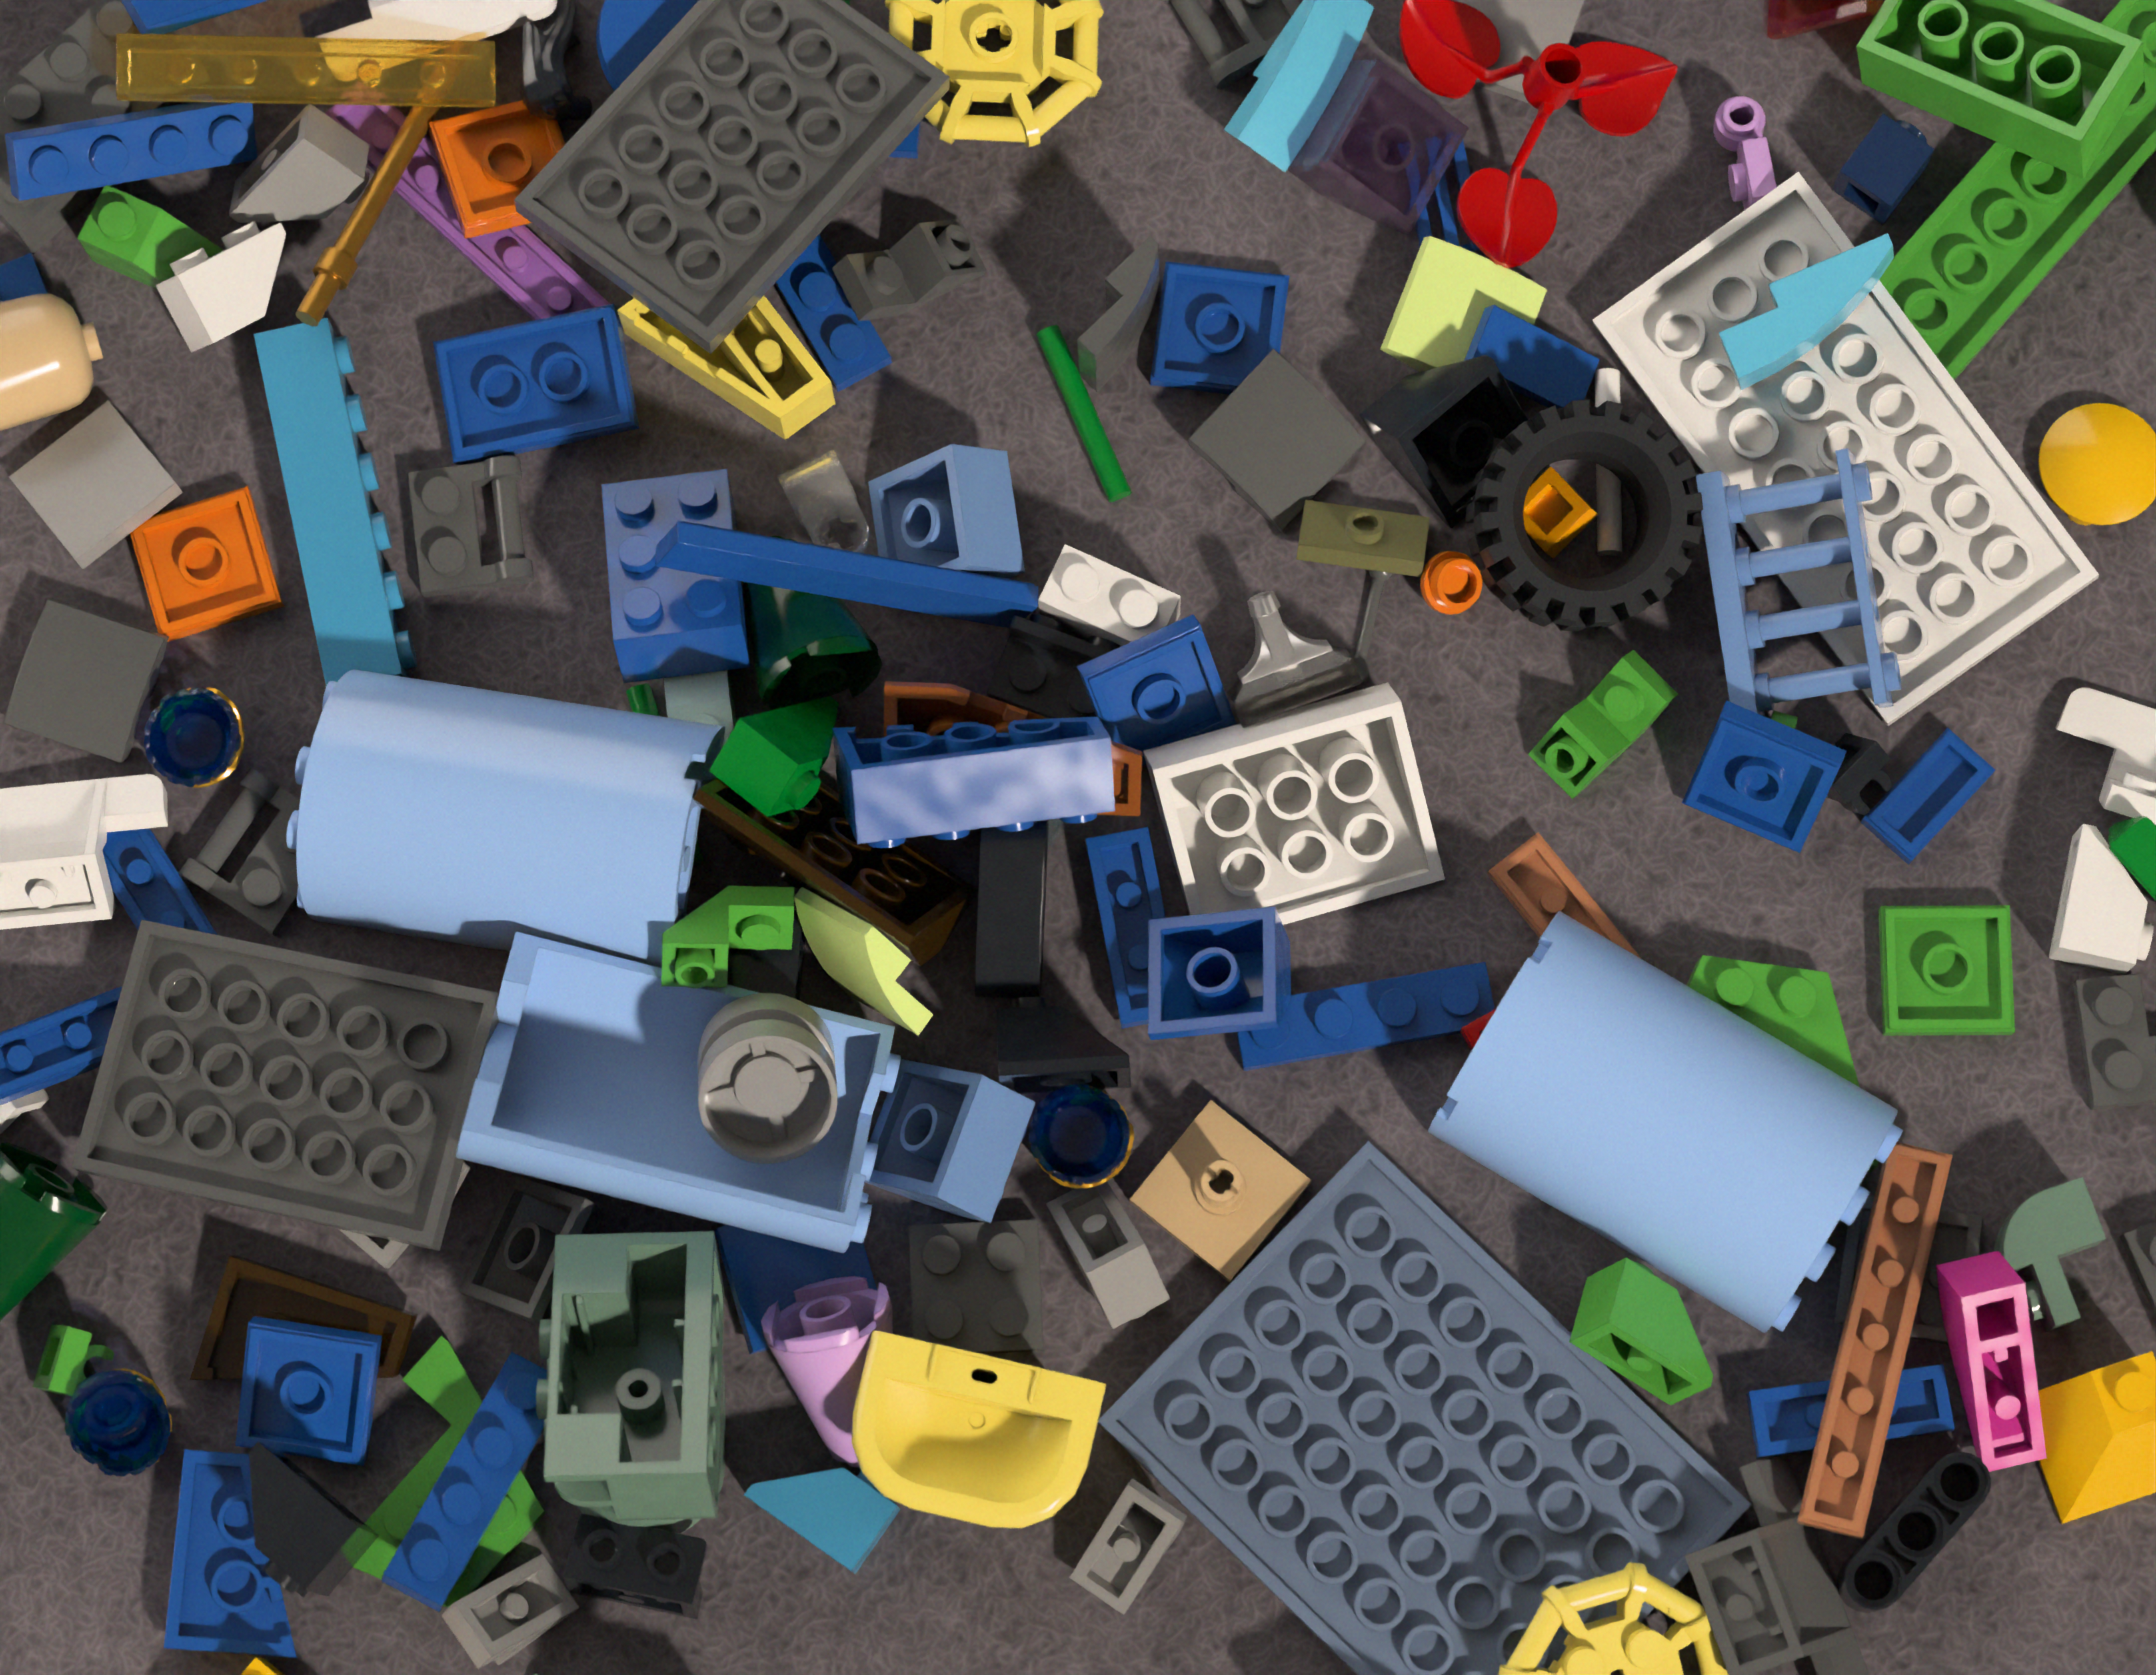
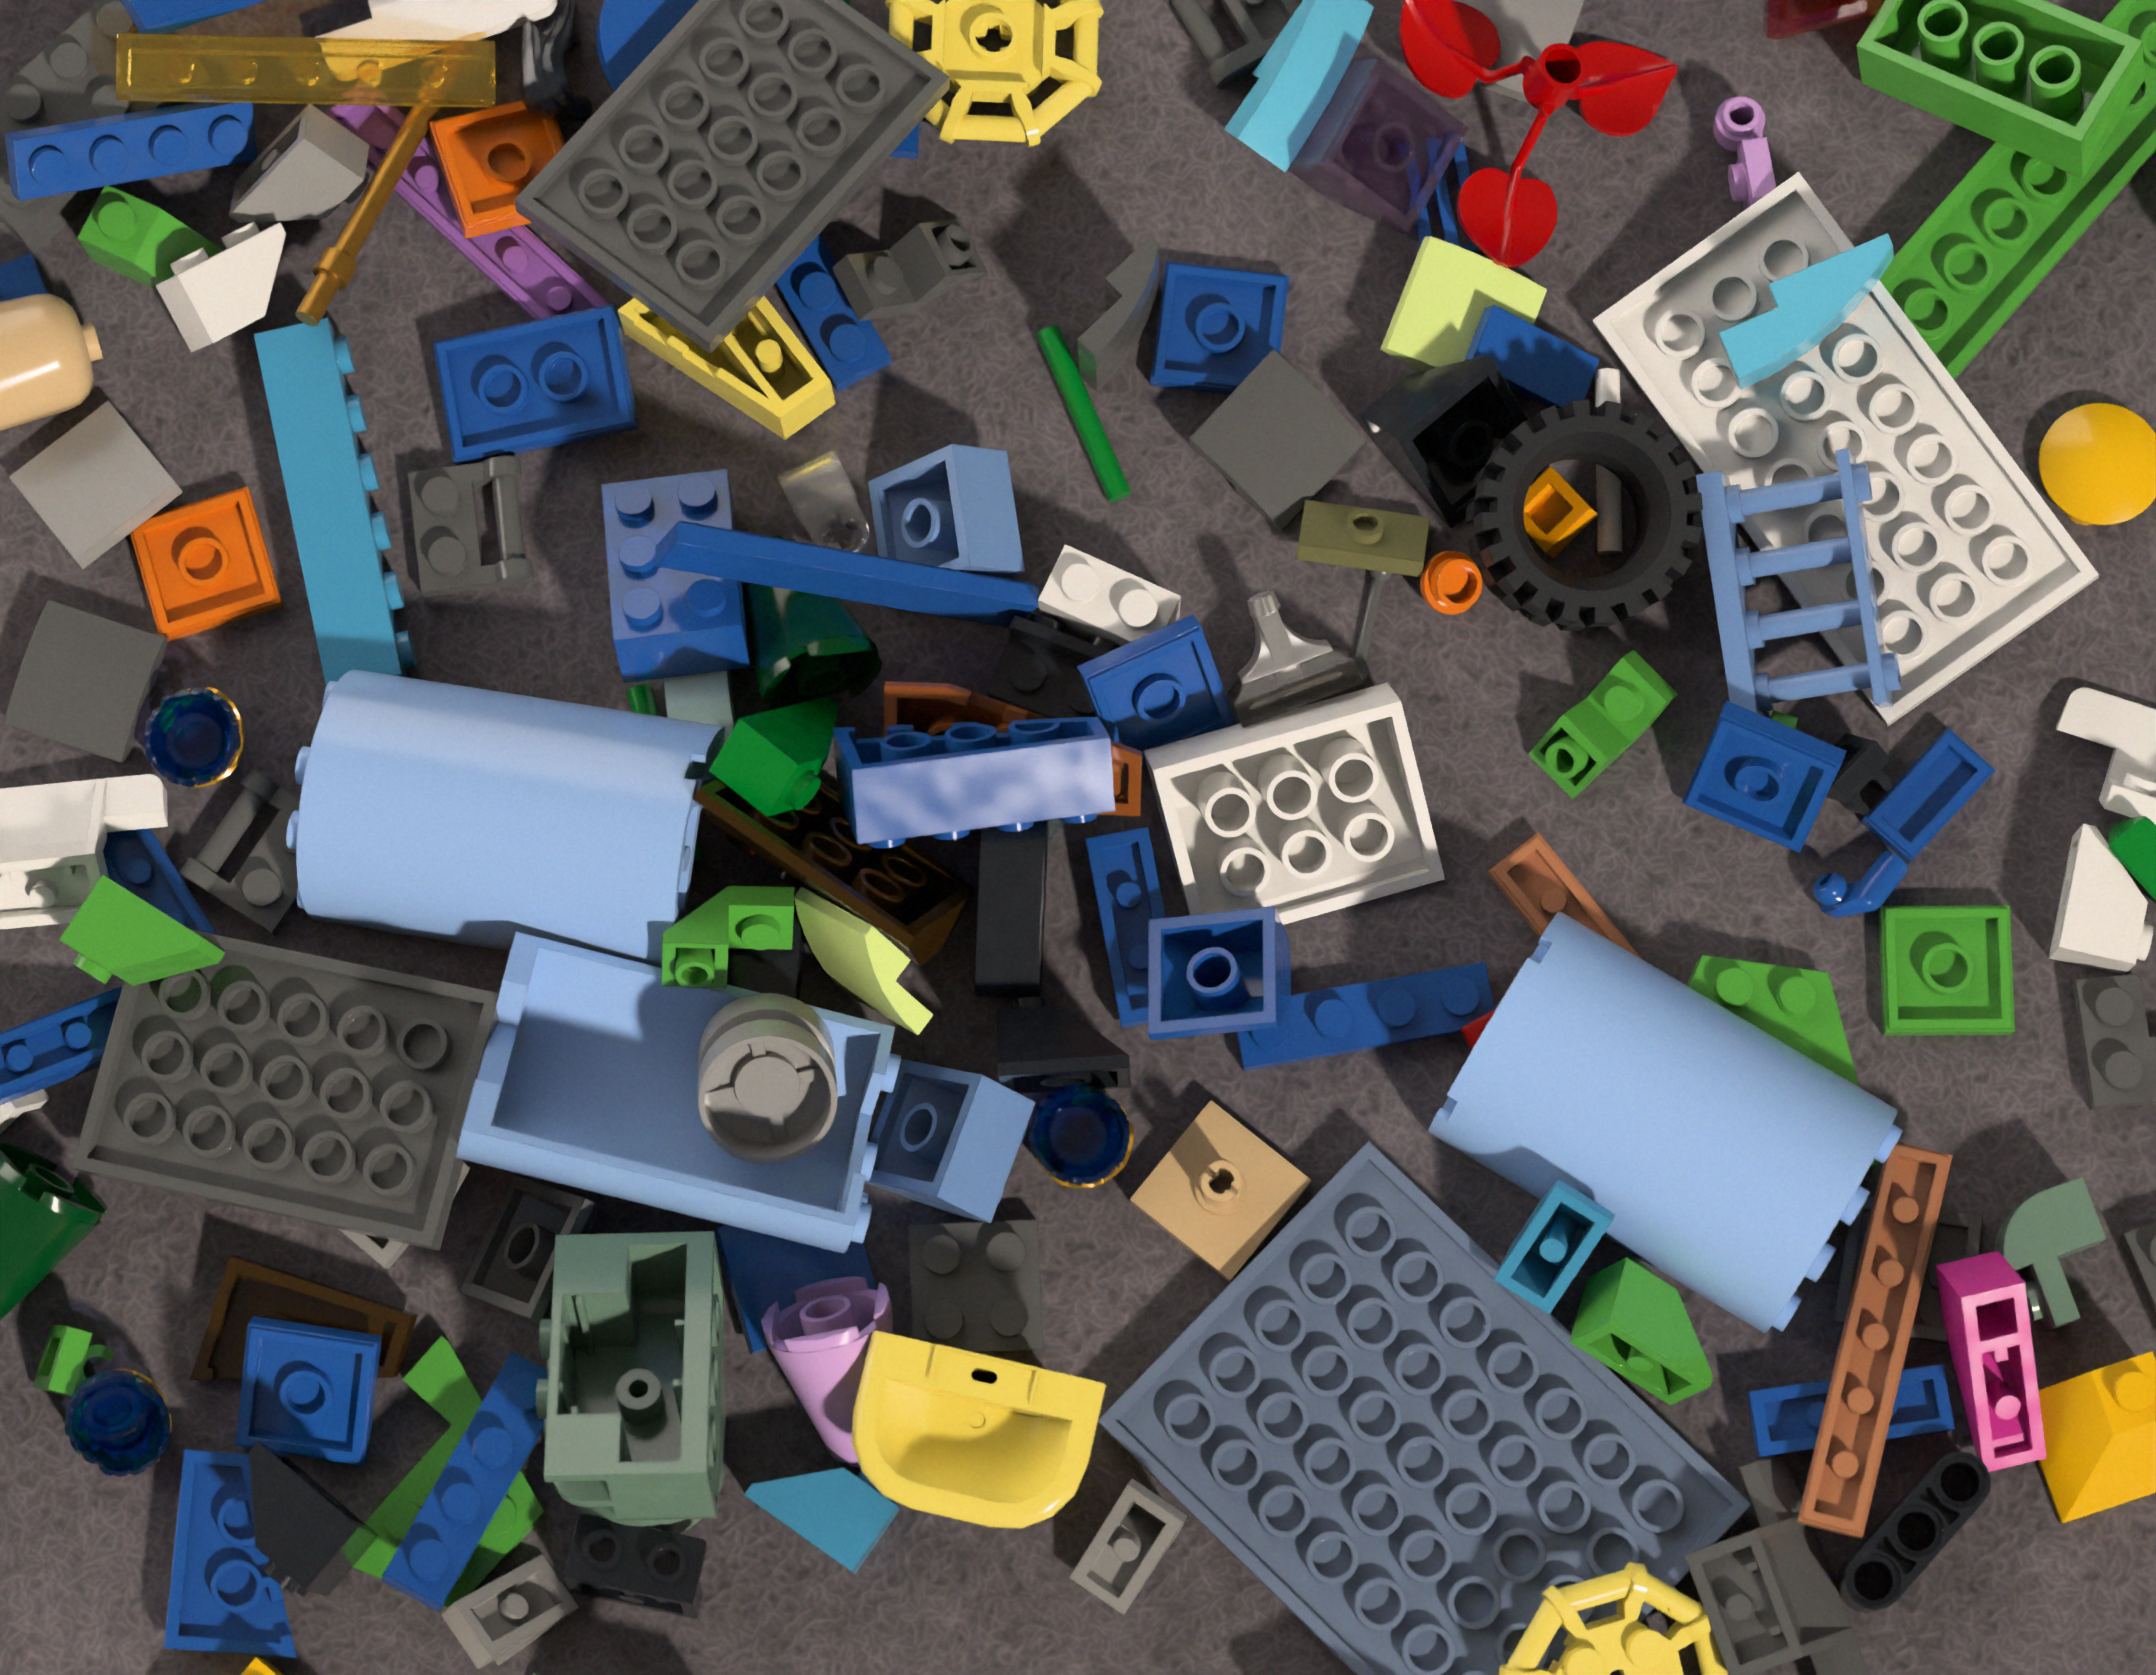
light grey slope [1046,1174,1170,1329] -> none
dark blue brick [1832,113,1934,225] -> none
none -> bright green slope [59,874,226,986]
none -> dark azure slope [1493,1180,1616,1315]
none -> blue arm [1813,851,1908,918]

